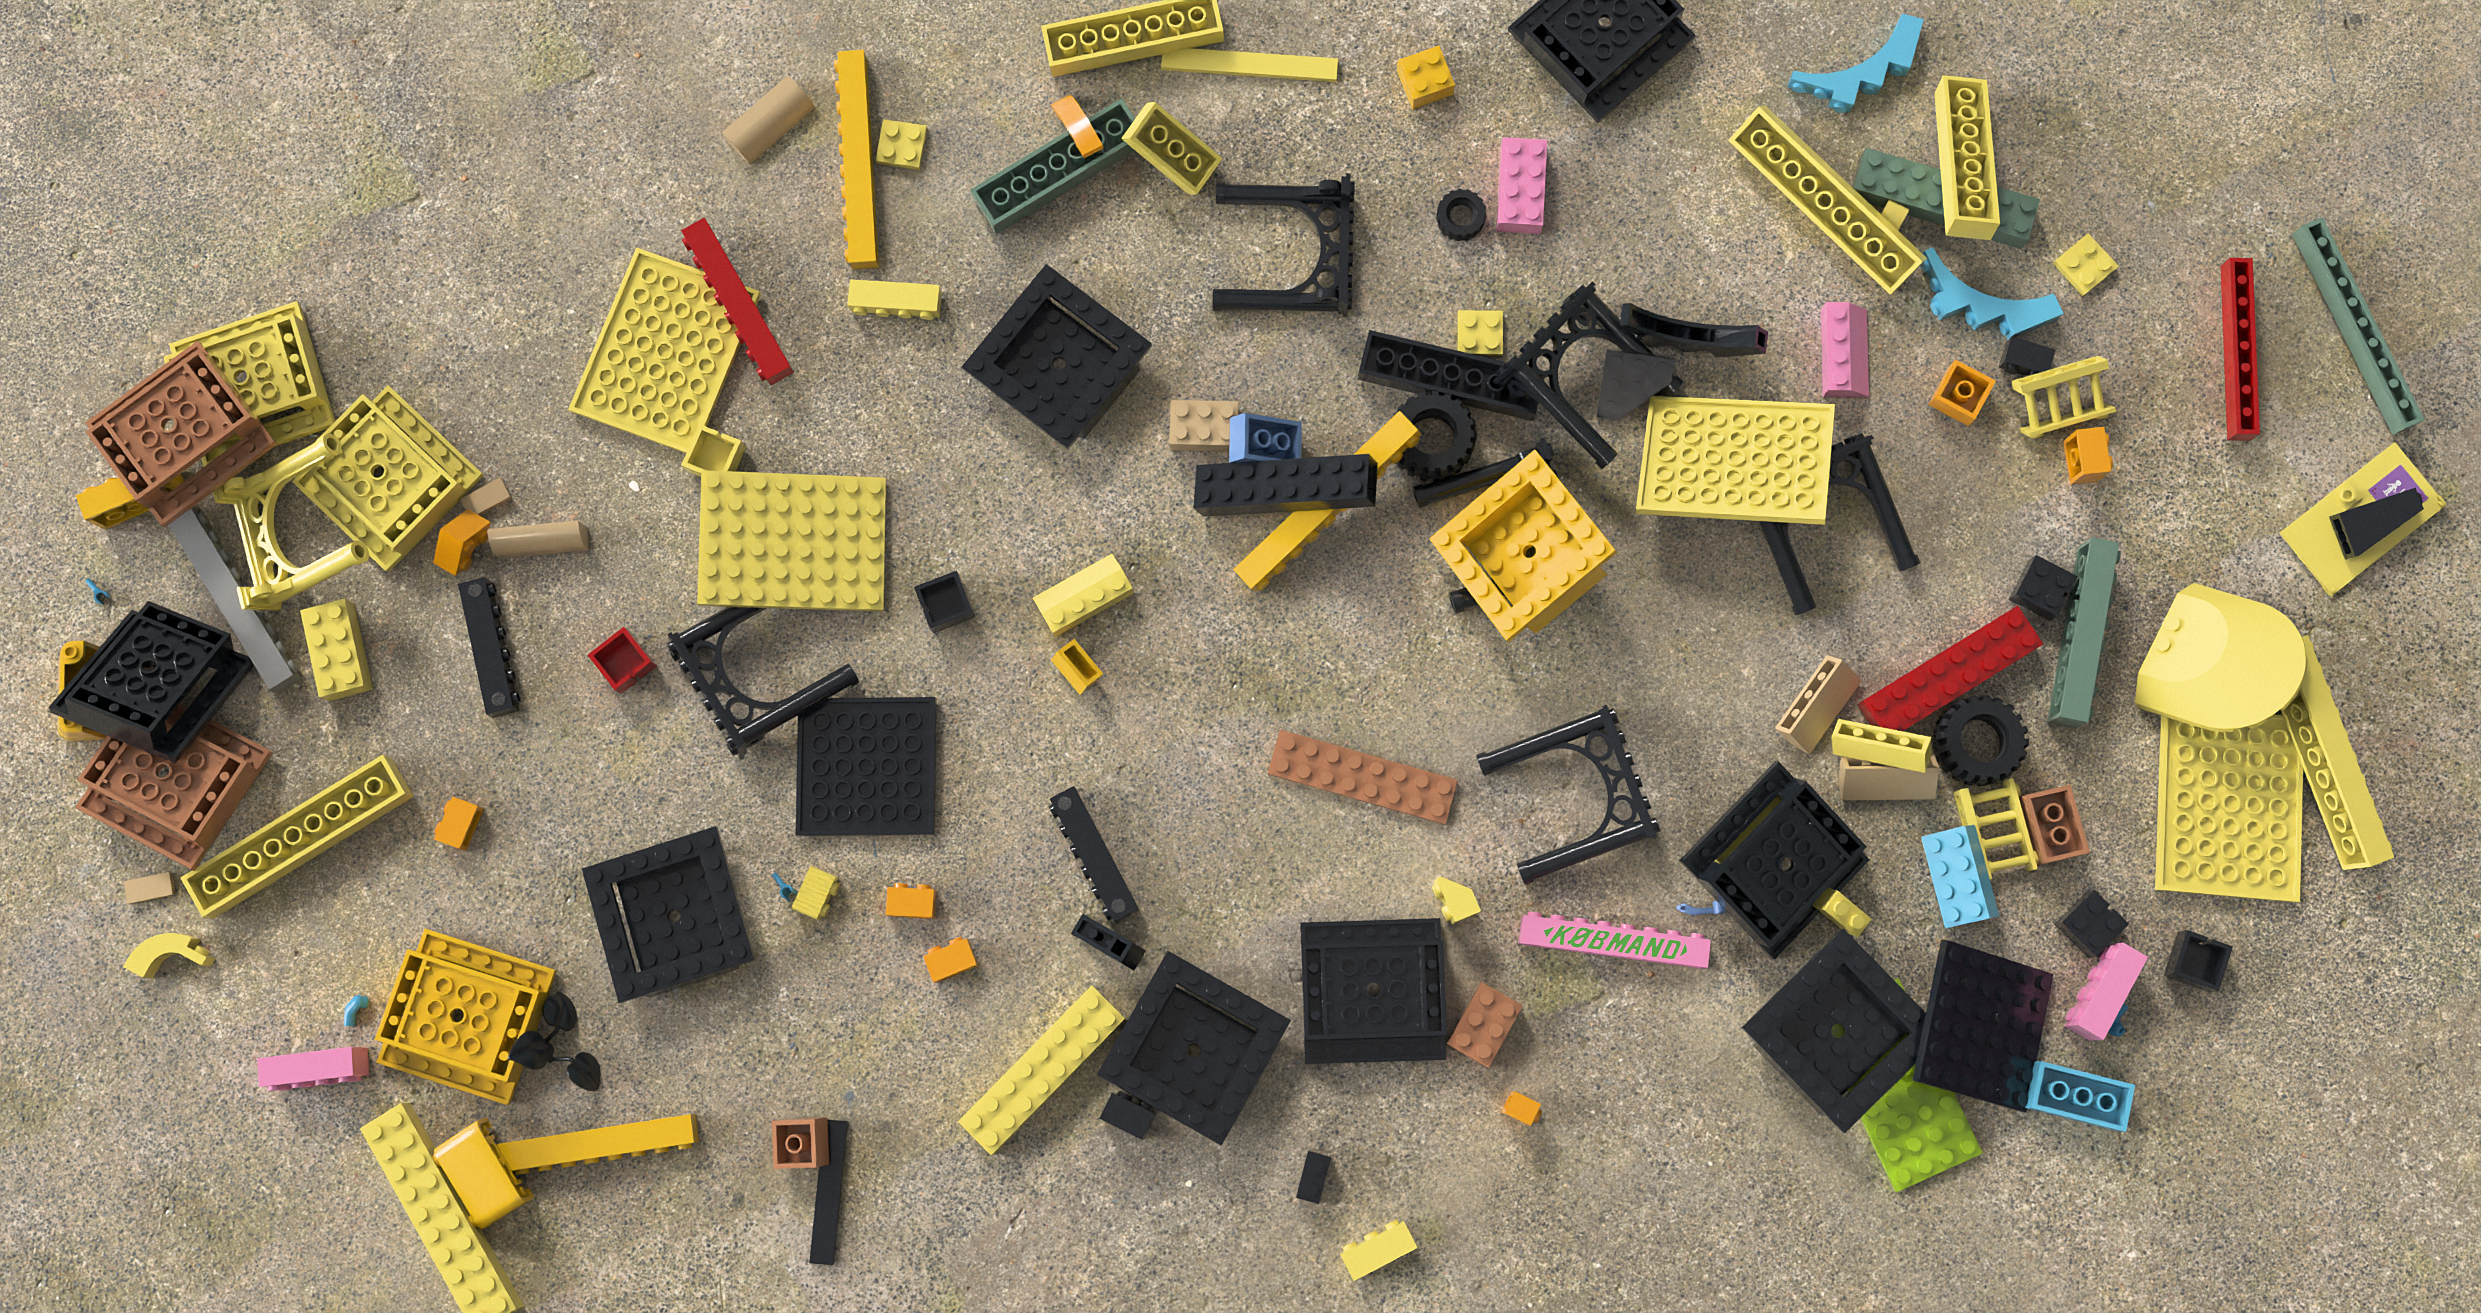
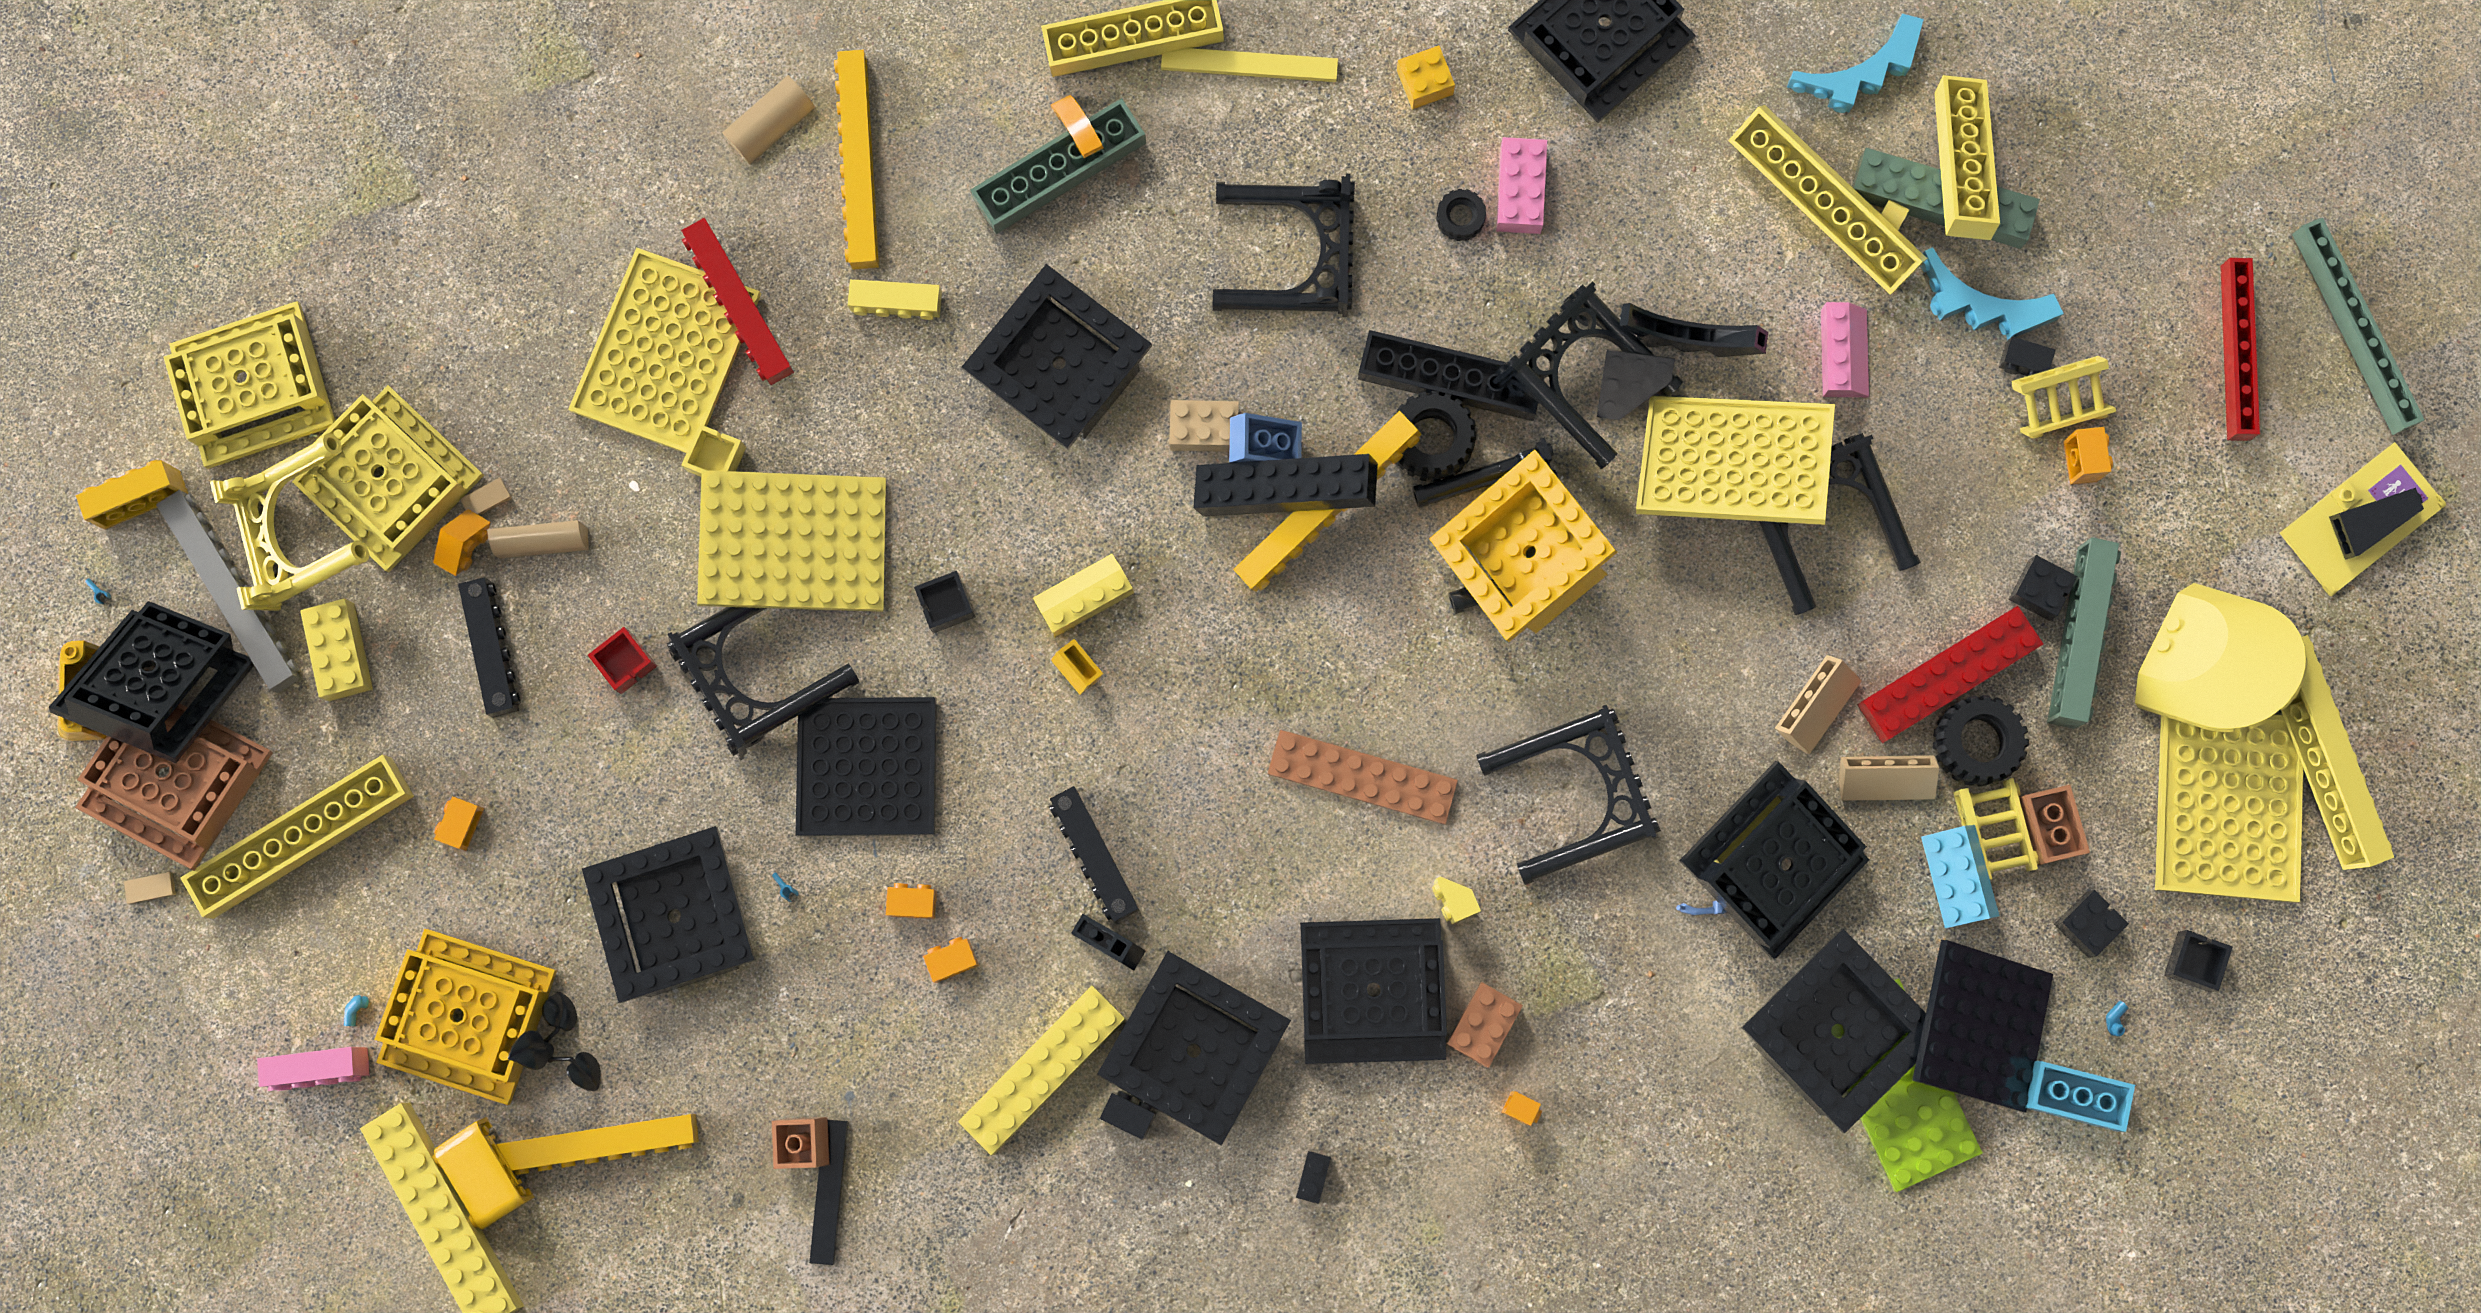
nougat piece [85,340,277,528] -> none
light yellow arch [123,933,216,979] -> none
light yellow brick [791,866,840,921] -> none
light yellow plate [875,119,928,170] -> none
light yellow brick [1121,102,1223,194] -> none
light yellow brick [1340,1219,1417,1281] -> none
light yellow plate [1457,310,1503,357] -> none
bright pink brick [1518,912,1711,969] -> none
light yellow brick [1813,887,1872,938] -> none
light yellow brick [1832,719,1932,773] -> none
light orange brick [1928,359,1996,426] -> none
light yellow plate [2053,233,2119,296] -> none
bright pink brick [2065,942,2148,1041] -> none

